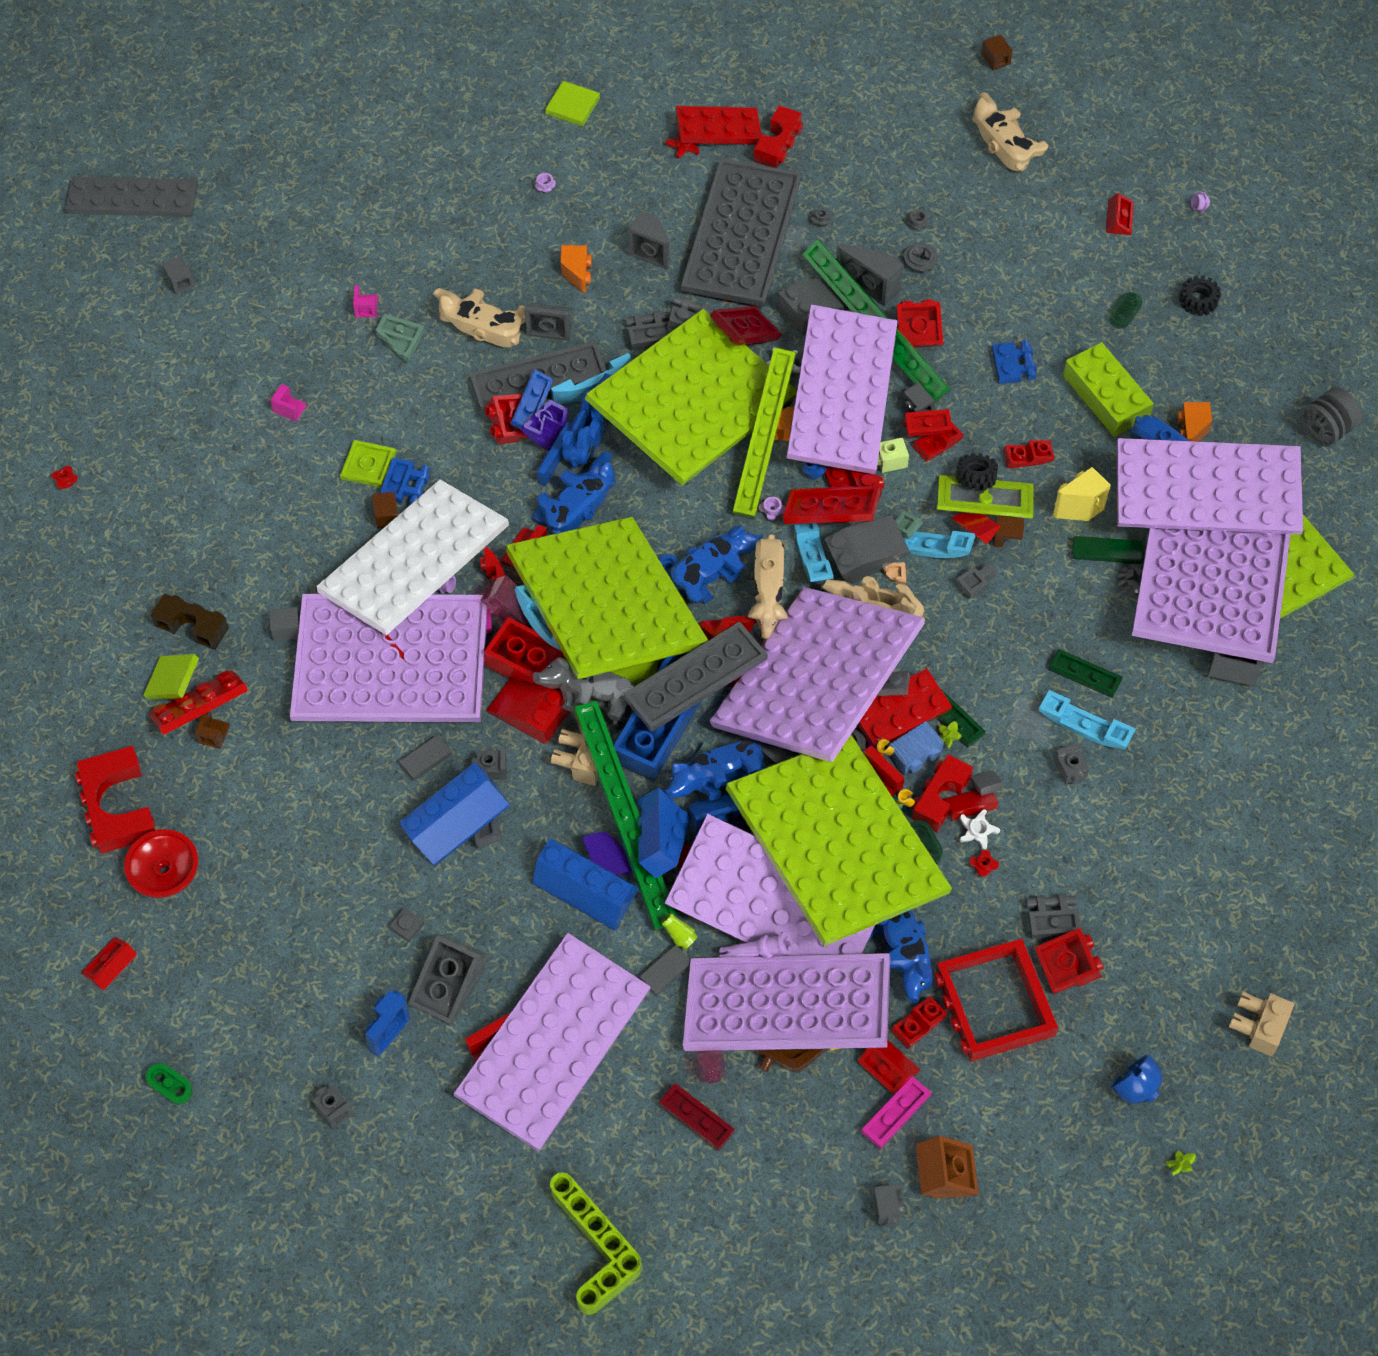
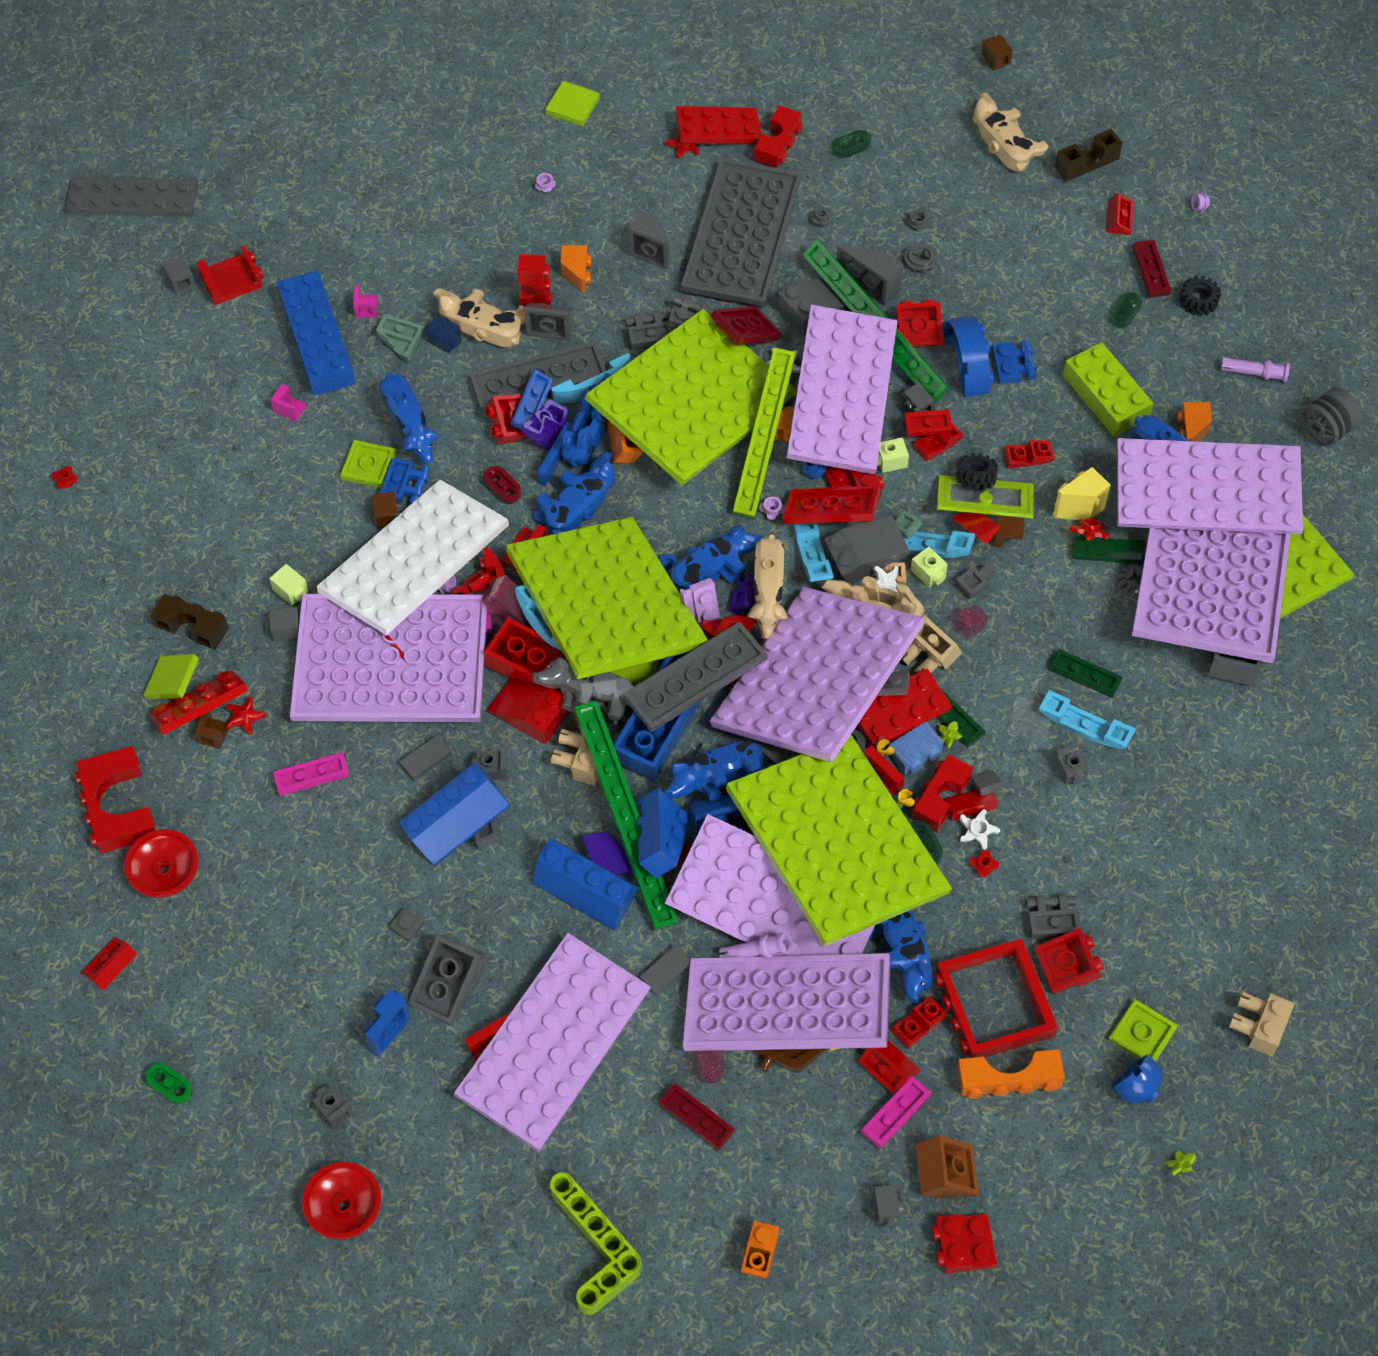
lime cone [661,913,698,949] -> none
none -> red panel [196,245,264,305]
none -> red animal [226,696,266,735]
none -> yellowish green brick [269,564,308,606]
none -> dark pink plate [273,752,350,796]
none -> blue brick [277,270,355,396]
none -> red dish [302,1162,382,1240]
none -> blue animal [379,372,440,464]
none -> dark blue brick [426,315,462,354]
none -> red plate [450,570,492,595]
none -> dark red plate [484,466,521,504]
none -> red arch [517,254,552,307]
none -> orange slope [607,420,644,463]
none -> lavender plate [680,578,720,624]
none -> dark purple plate [729,572,755,614]
none -> orange slope [741,1221,779,1279]
none -> clear green plate [832,130,871,159]
none -> white animal [873,566,898,592]
none -> tan brick [901,615,962,674]
none -> yellowish green brick [911,547,948,588]
none -> red plate [932,1214,997,1274]
none -> blue brick [942,315,994,397]
none -> clear pink plate [957,604,988,640]
none -> orange arch [957,1049,1065,1099]
none -> dark brown arch [1055,128,1123,182]
none -> red animal [1070,518,1110,540]
none -> lime tile [1108,999,1178,1061]
none -> dark red plate [1133,240,1171,298]
none -> lavender pin [1221,357,1290,383]

